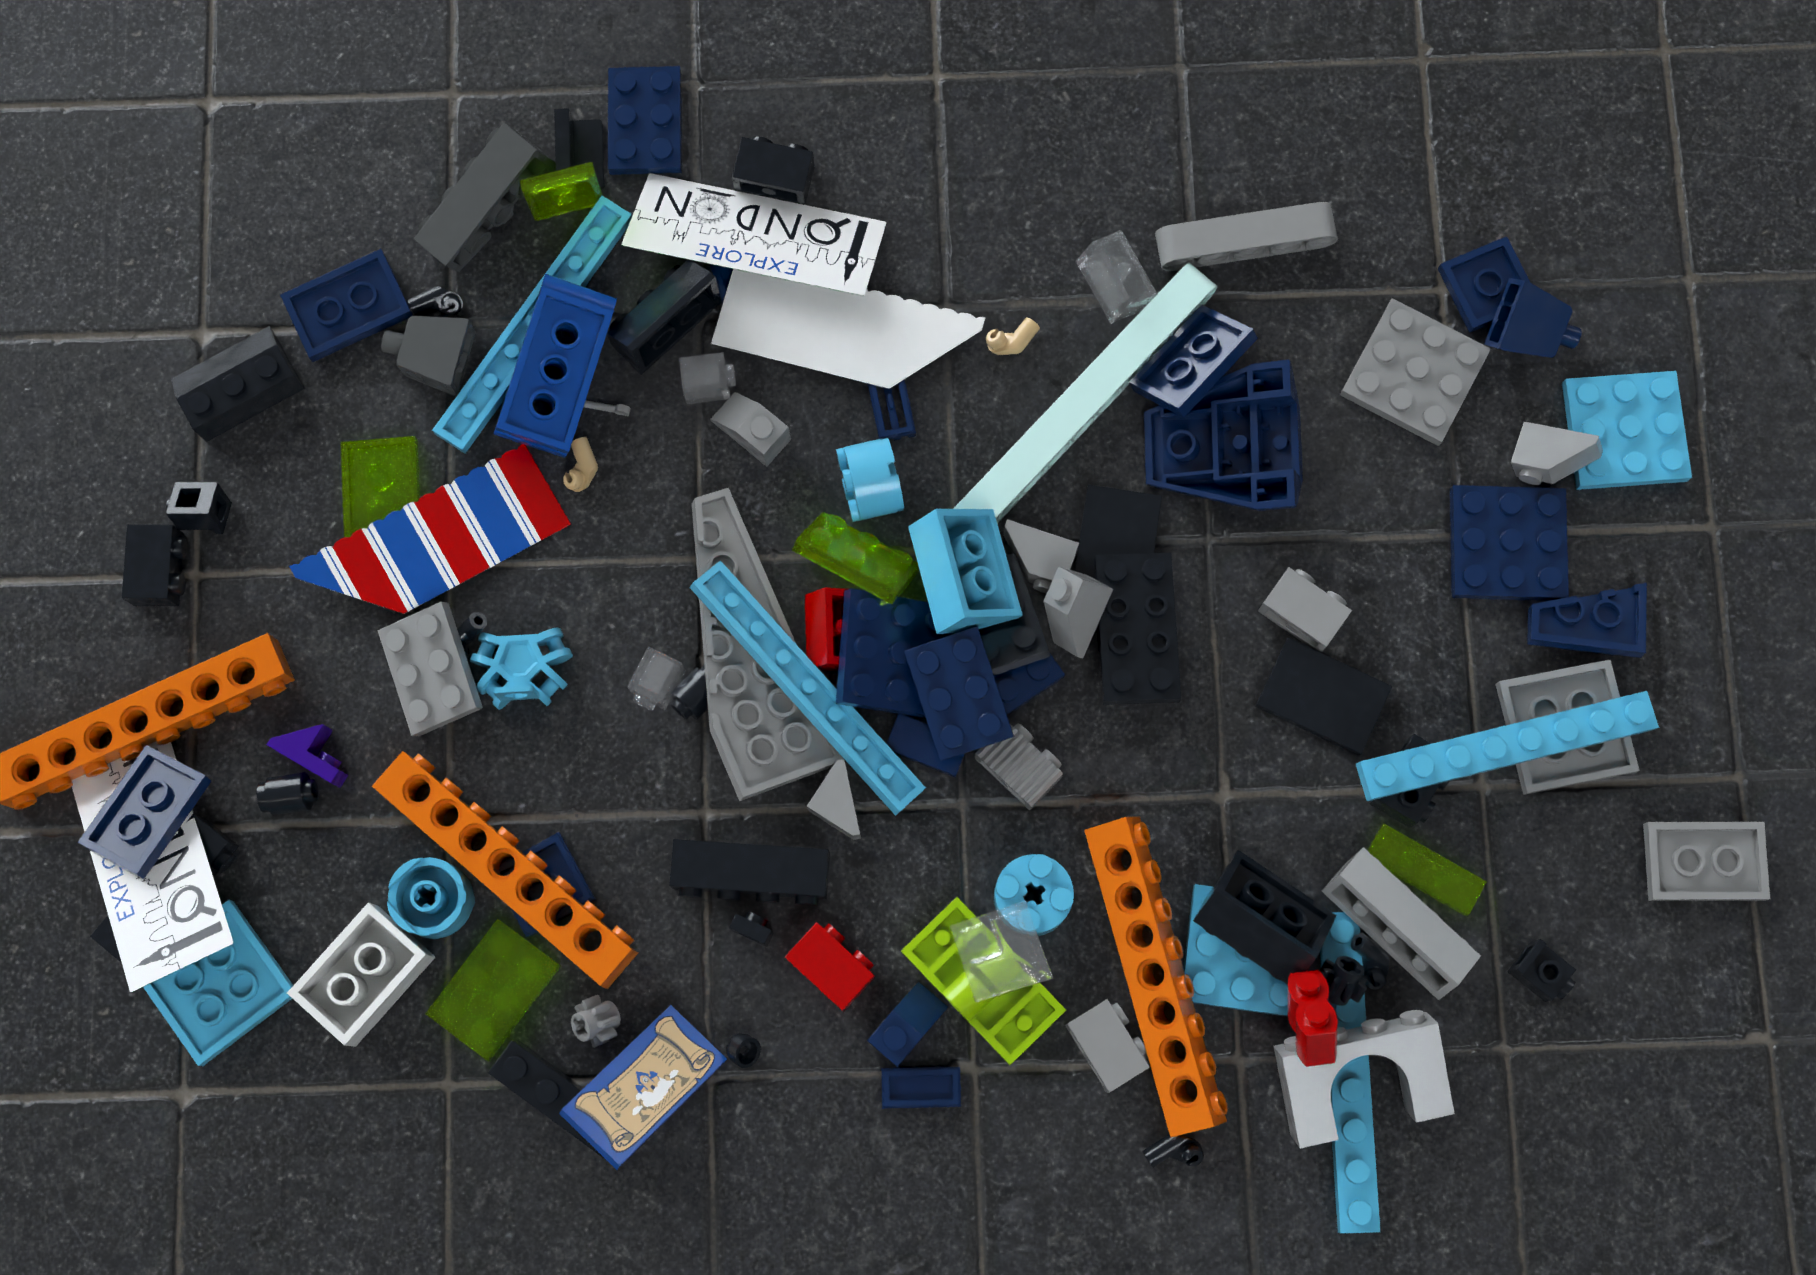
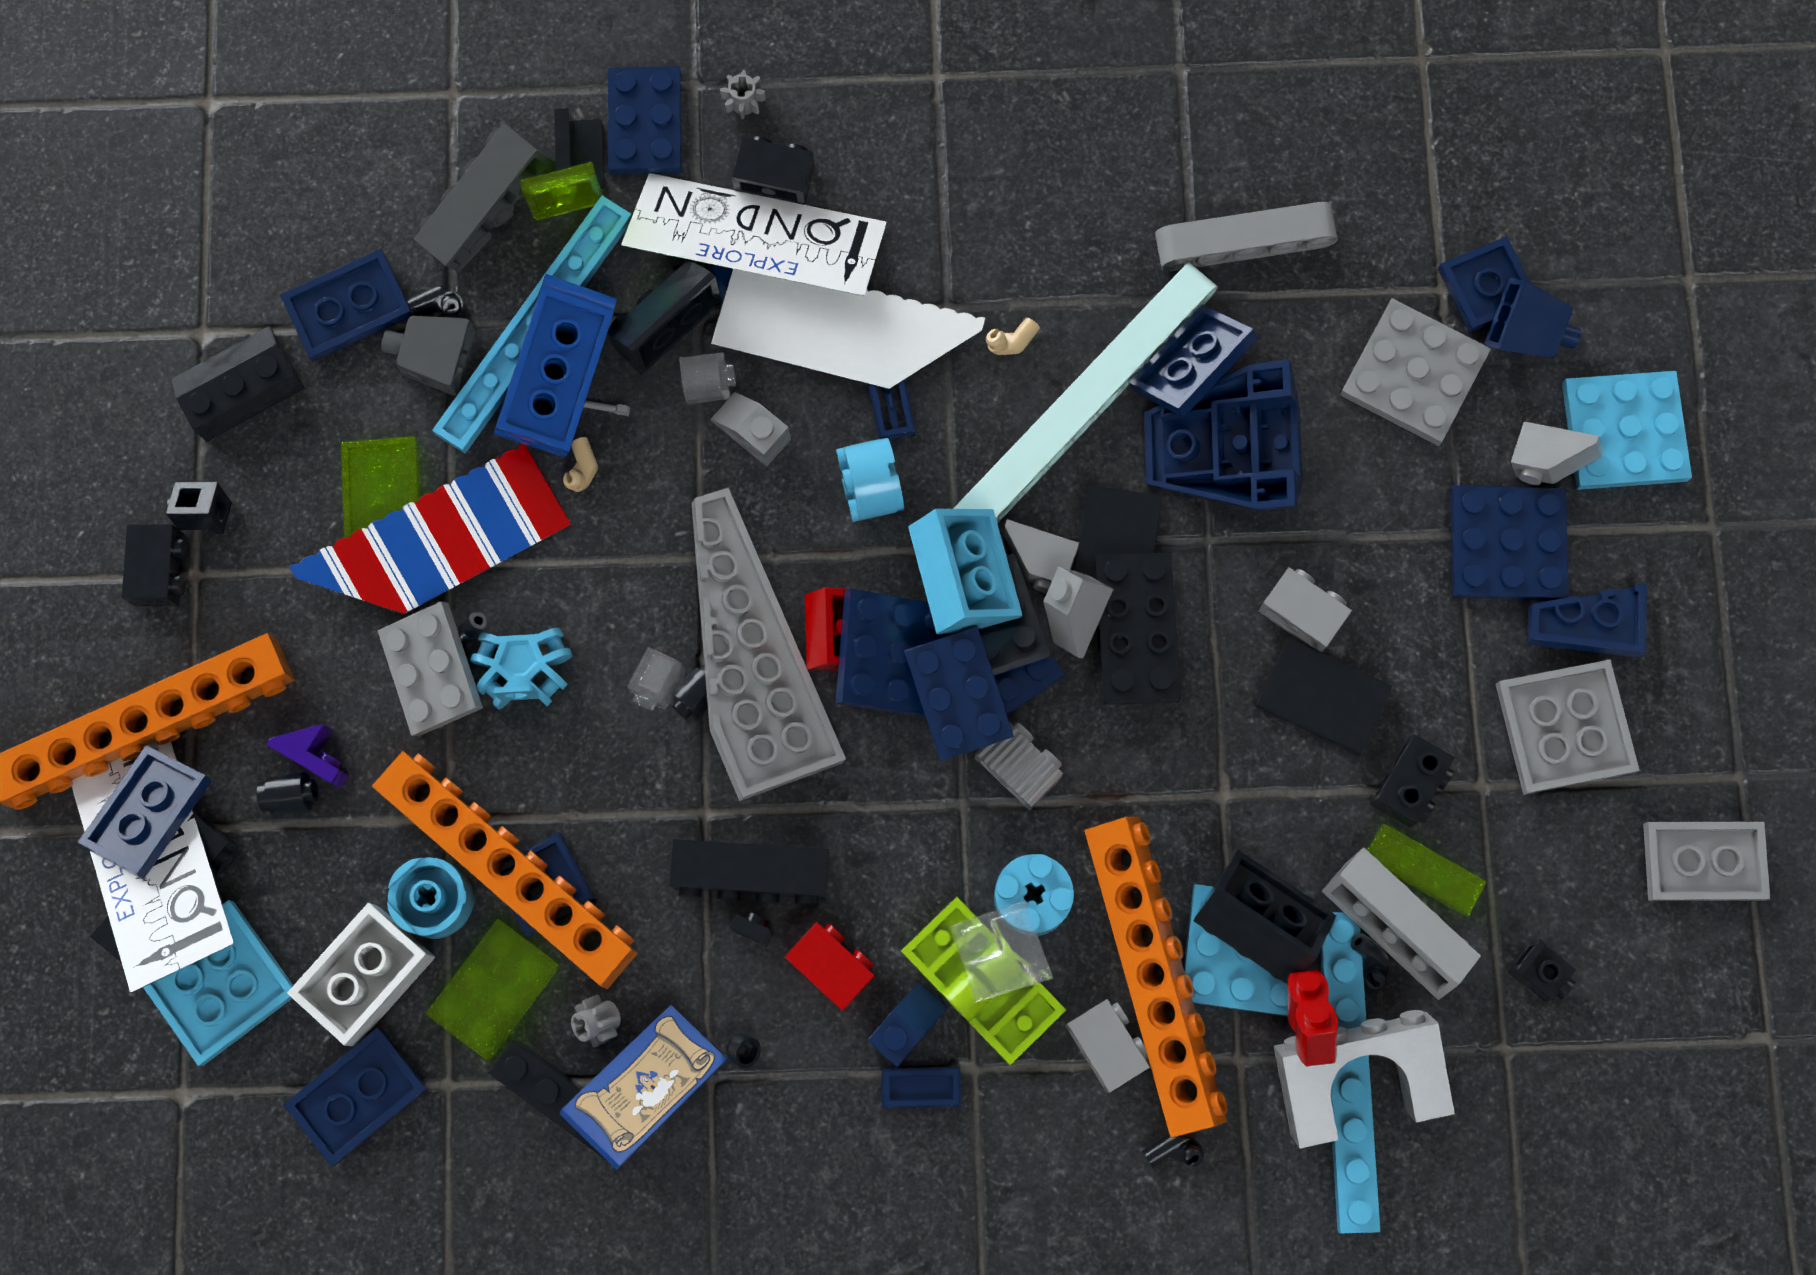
medium azure plate [690,560,926,816] -> none
clear neon green plate [792,512,919,604] -> none
light grey slope [807,759,861,840] -> none
dark blue tile [886,714,965,778] -> none
clear brick [1076,230,1157,324] -> none
black gear [1320,956,1368,1006] -> none
medium azure plate [1356,691,1659,801] -> none
none -> dark blue plate [283,1027,428,1167]
none -> light grey gear [720,70,766,119]

